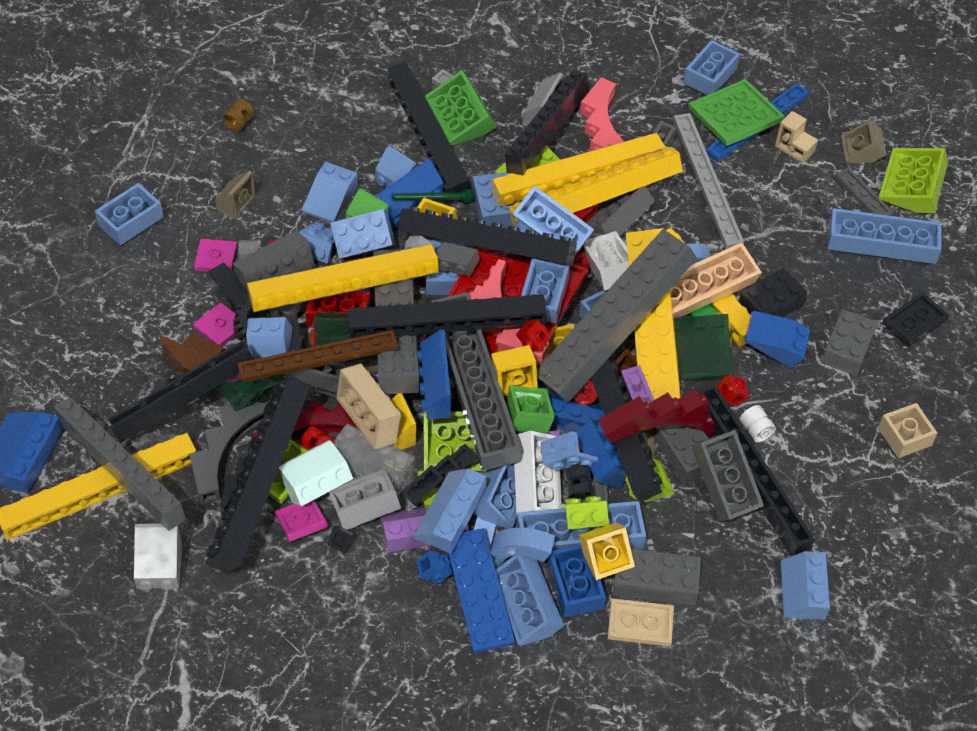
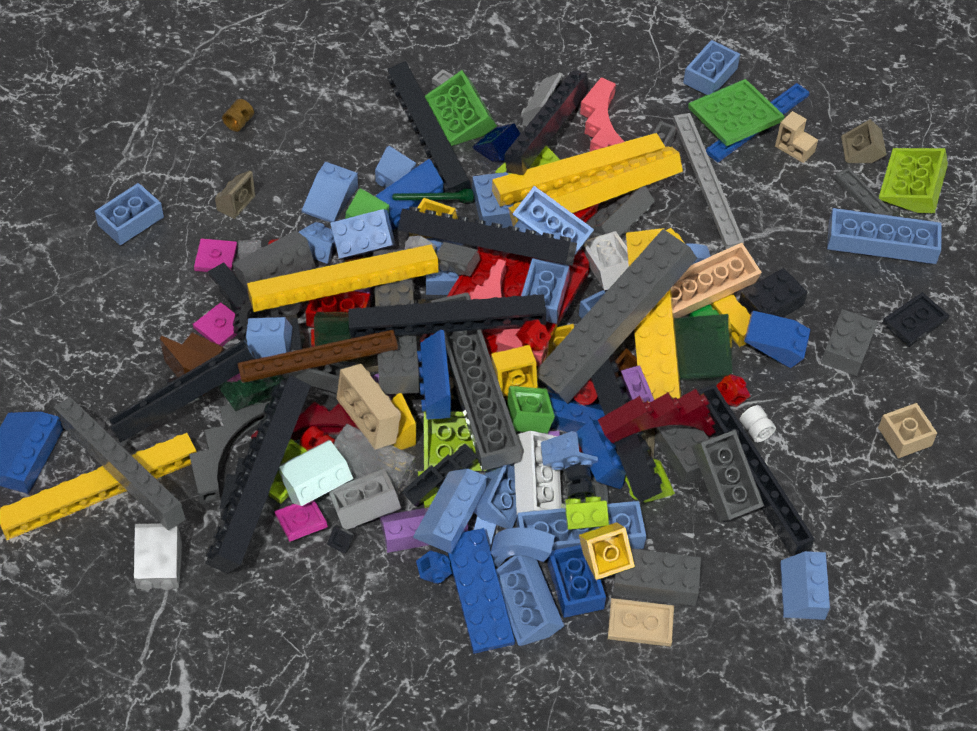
none -> clear blue slope [472,123,521,162]

